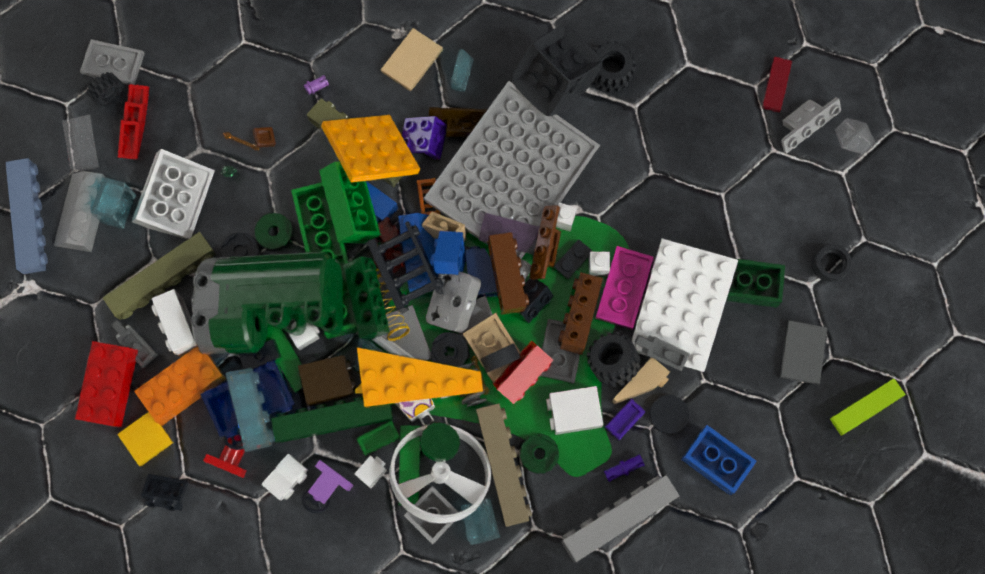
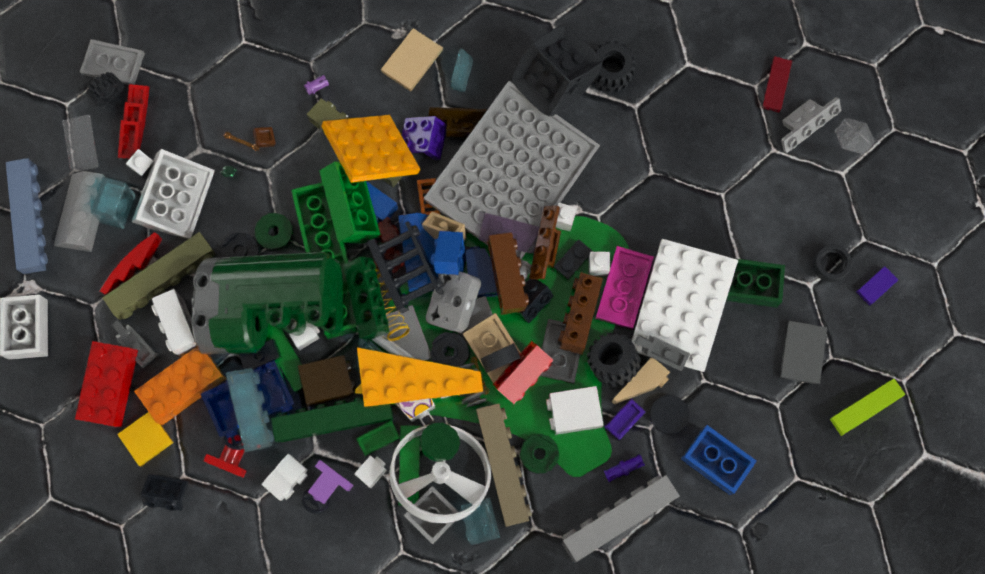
none -> white brick [0,295,48,360]
none -> red slope [100,232,162,296]
none -> white brick [126,149,153,176]
none -> dark purple tile [857,266,898,306]

